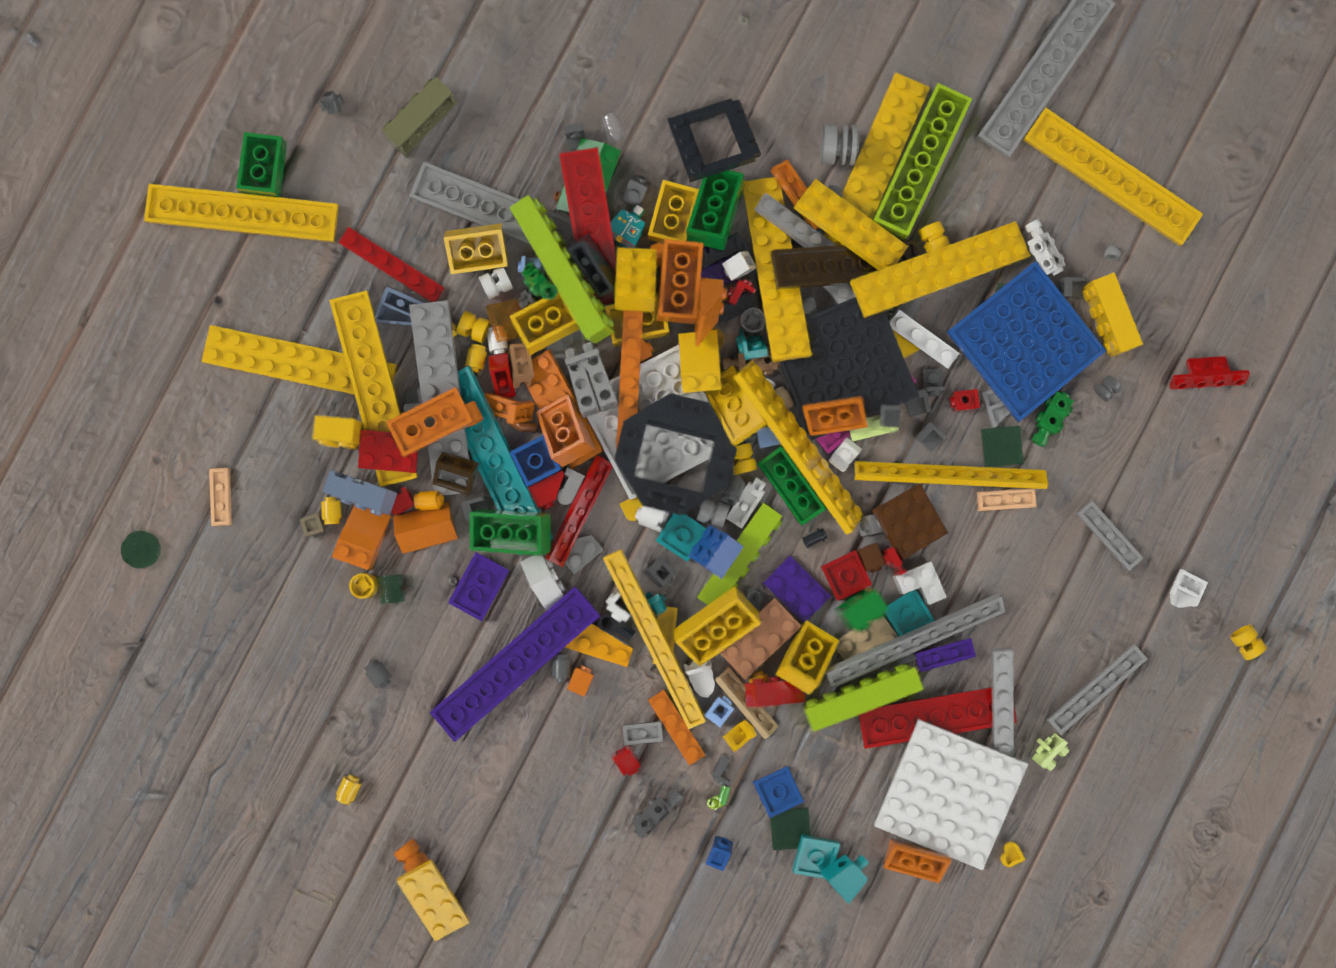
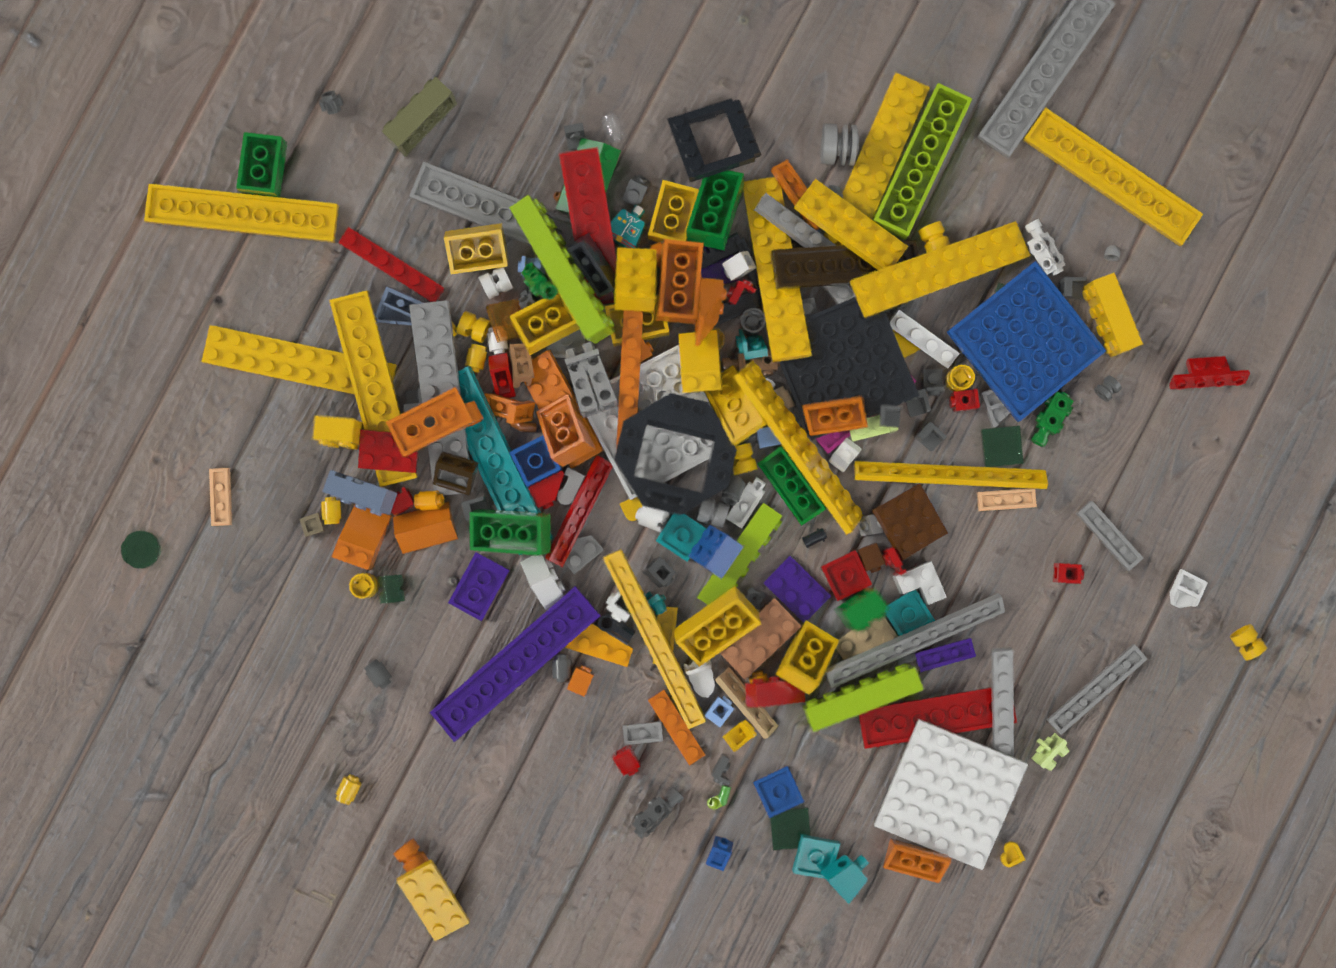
none -> yellow wheel [945,365,975,392]
none -> red brick [1053,563,1084,584]

